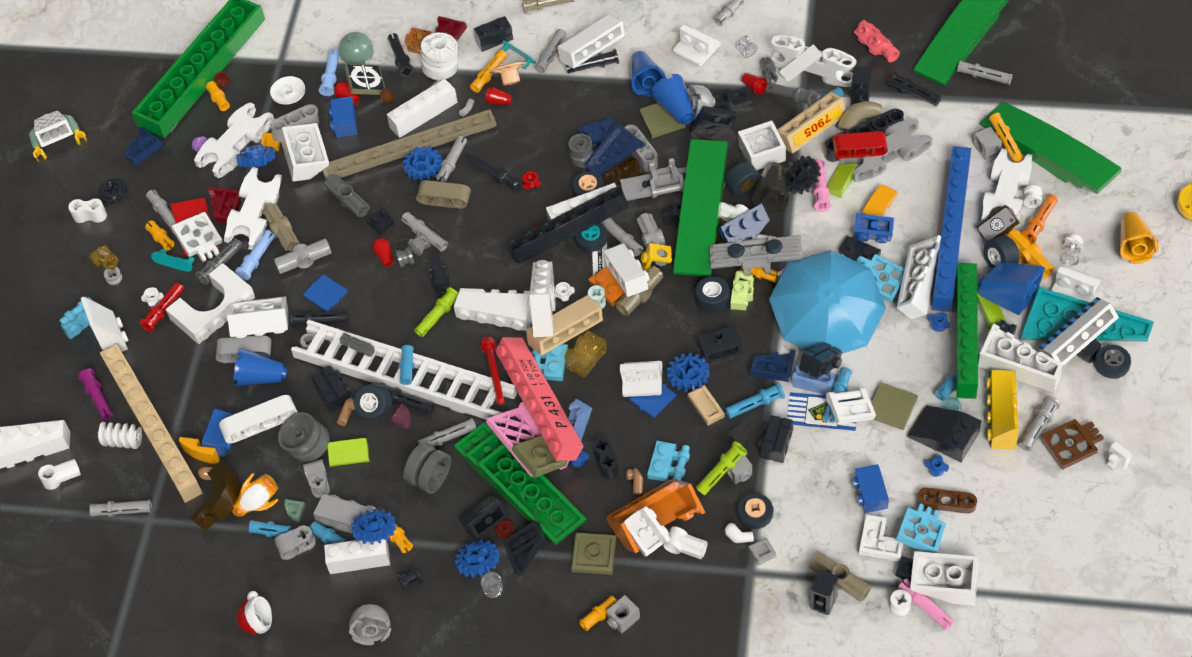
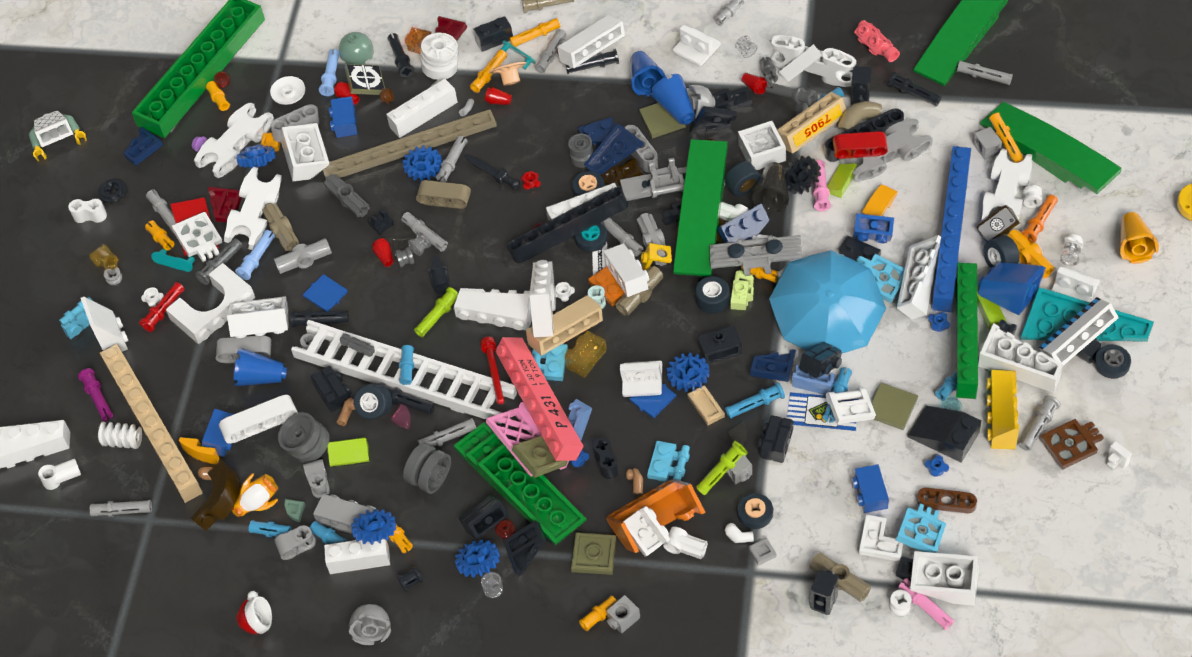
none -> light orange pin [509,18,561,47]

